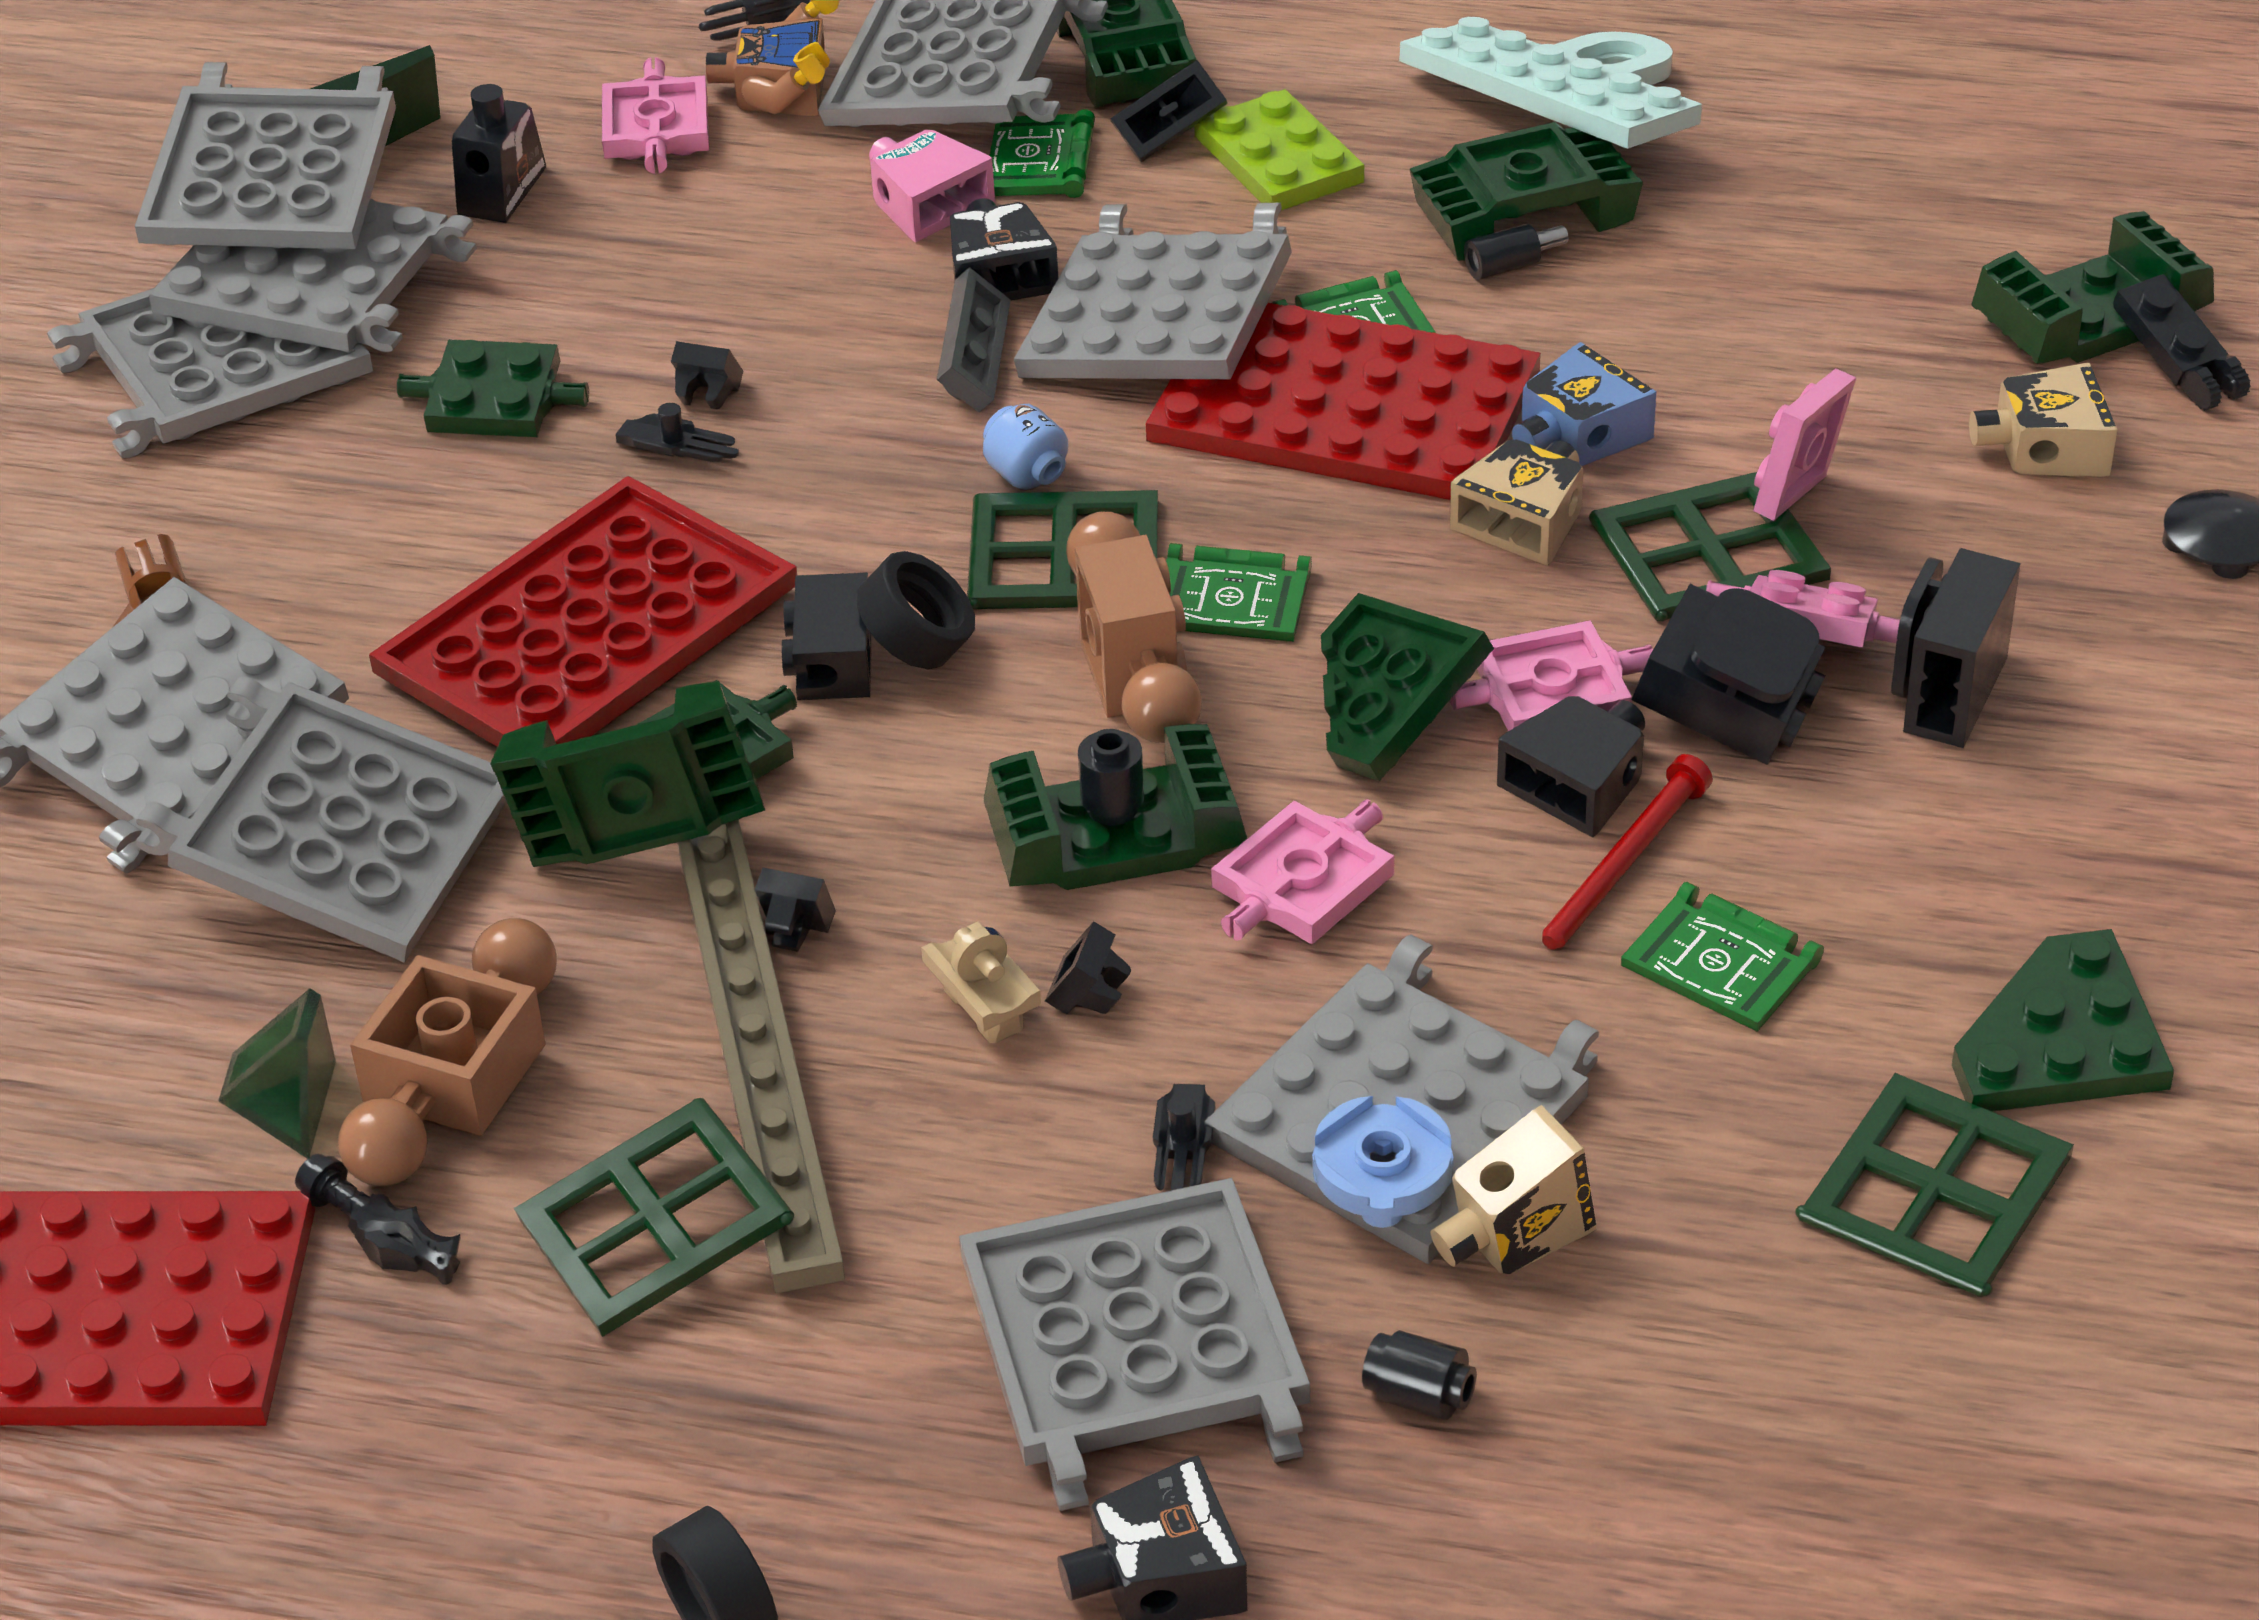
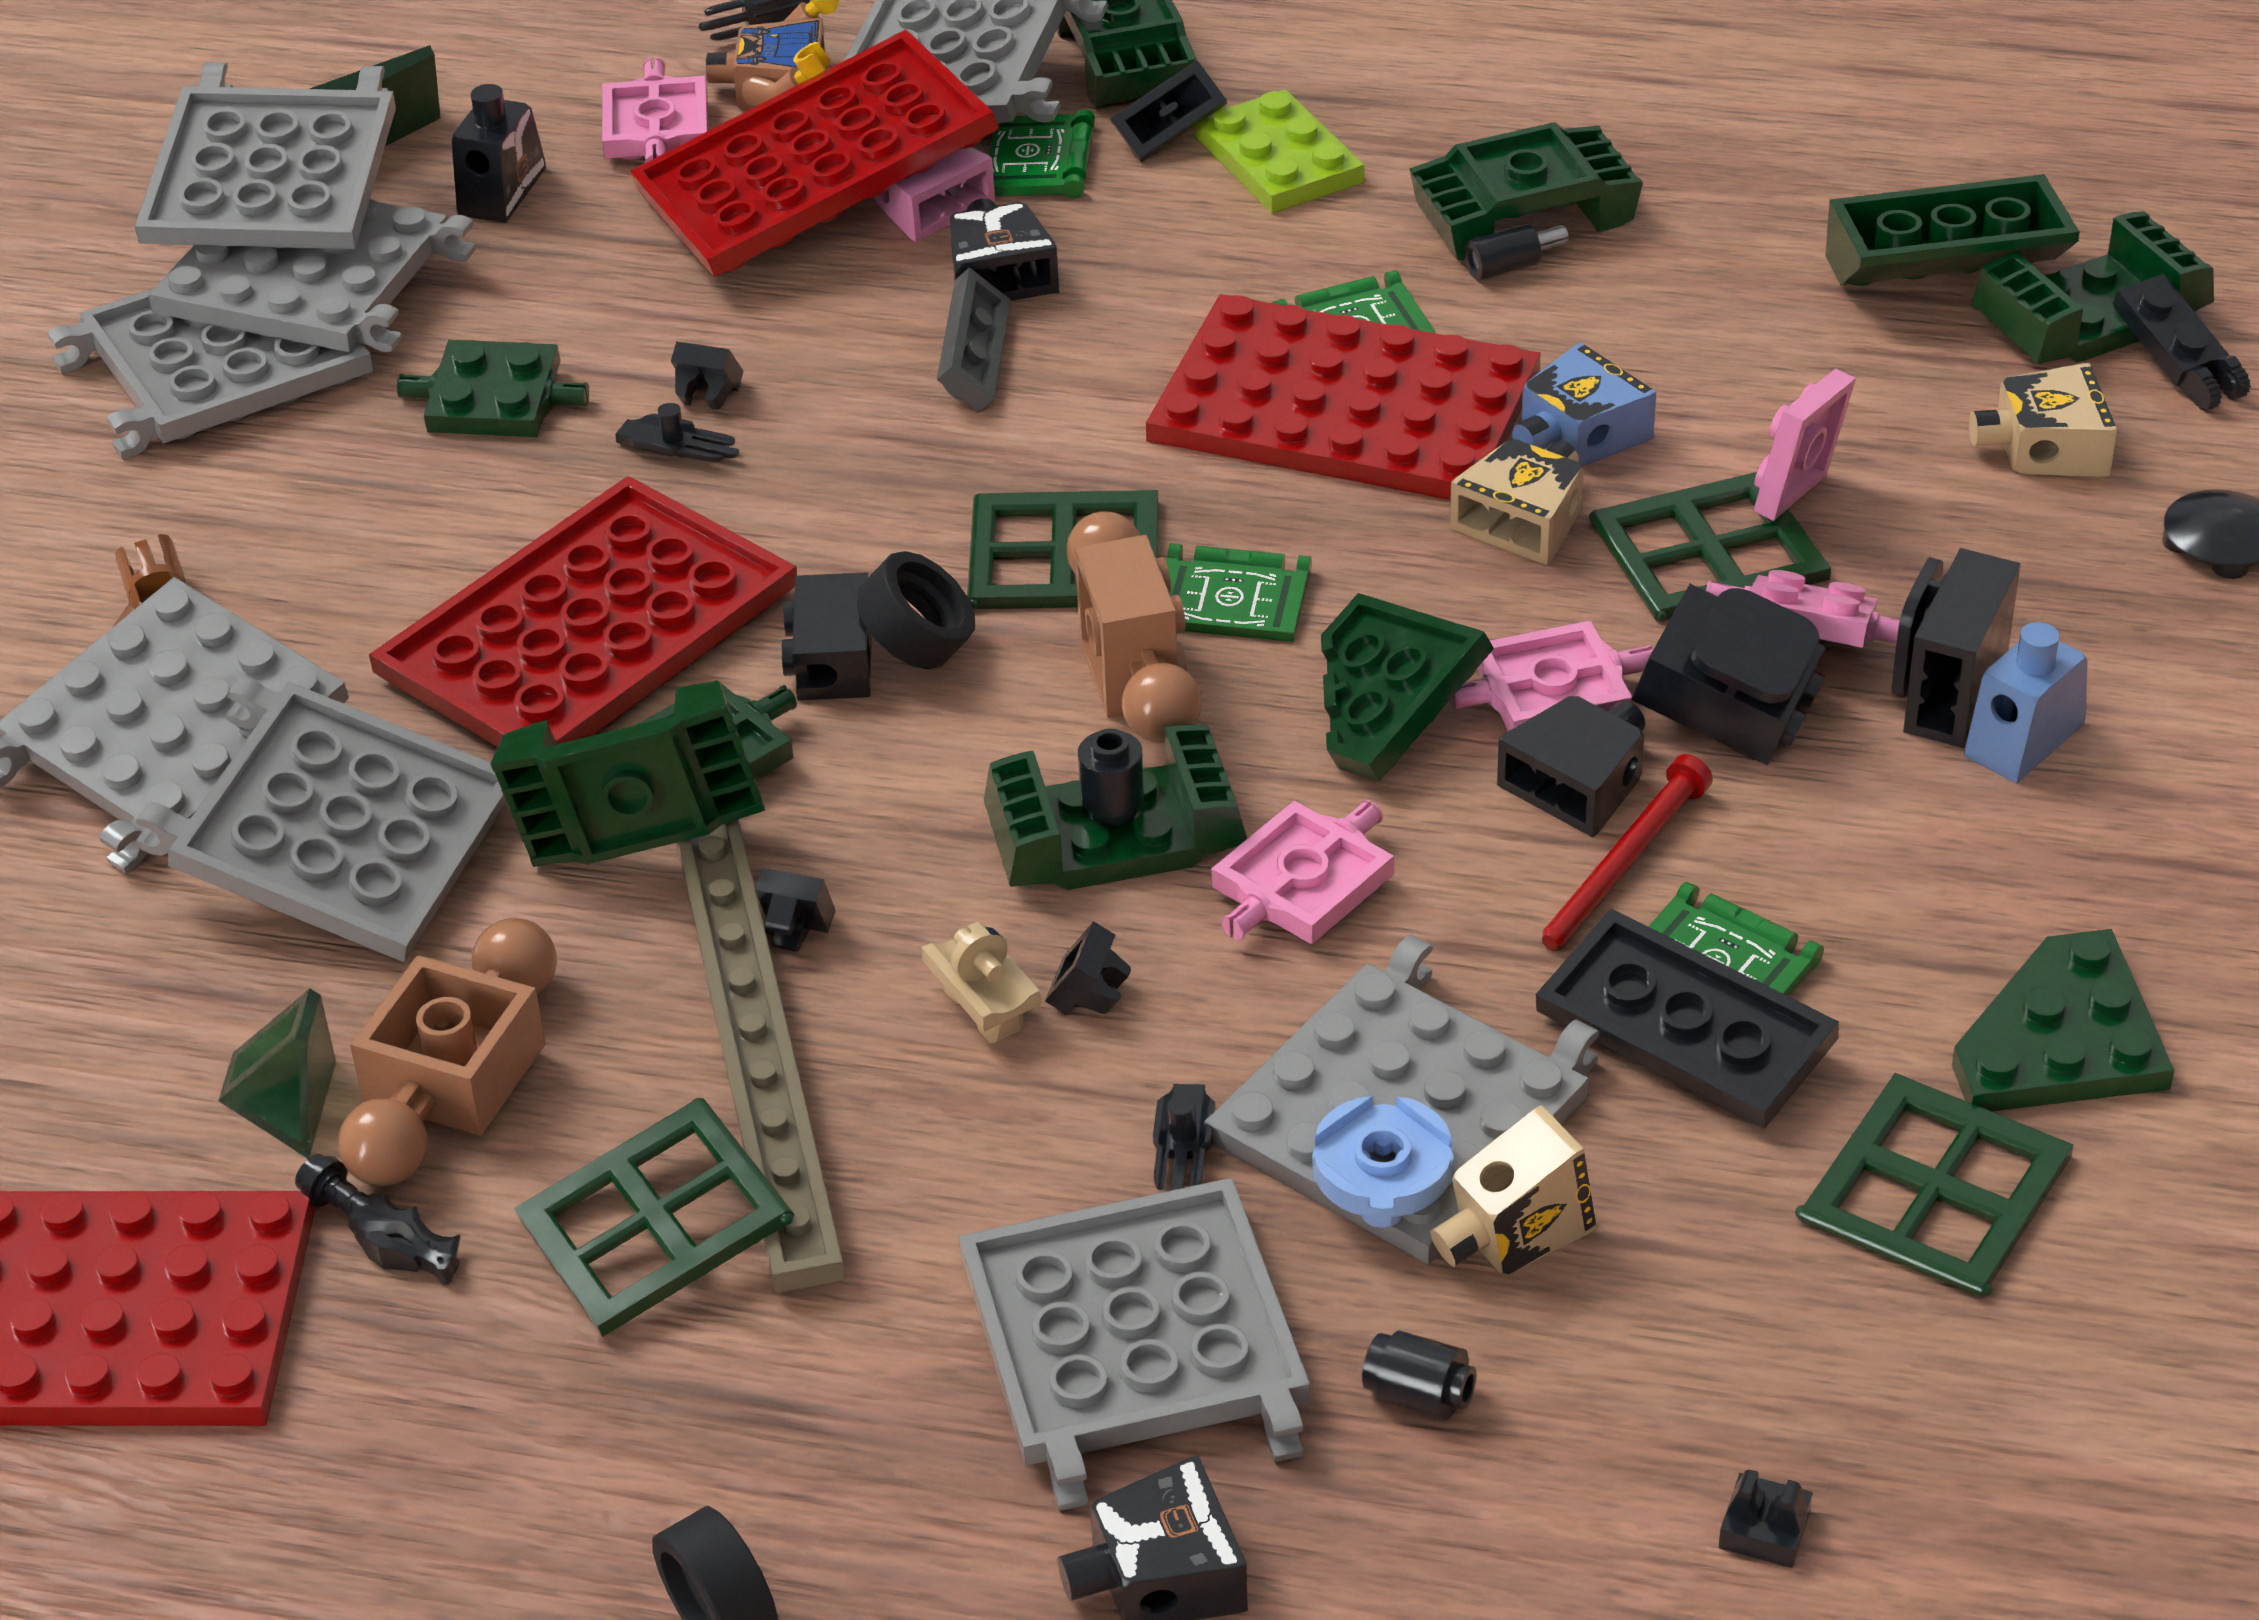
light blue head [983,403,1068,490] -> none
light grey plate [1014,203,1292,379] -> none
light aqua plate [1399,17,1702,149] -> none
none -> red plate [630,29,999,277]
none -> black plate [1535,908,1839,1129]
none -> black tile [1718,1469,1813,1568]
none -> dark green slope [1825,174,2080,286]
none -> medium blue torso [1964,622,2088,784]

